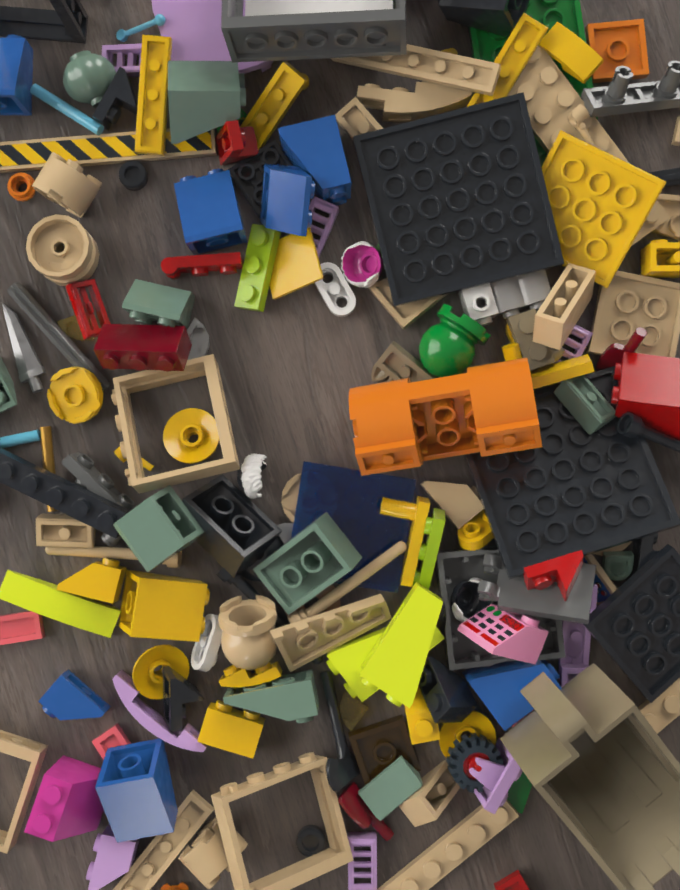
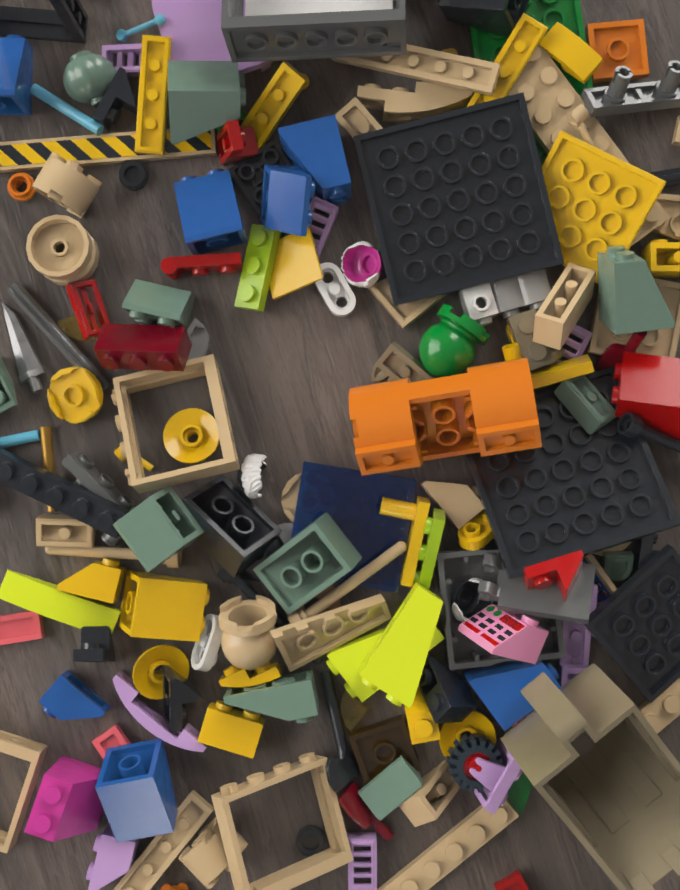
none -> black slope [73,626,116,663]
none -> sand green slope [598,246,675,335]

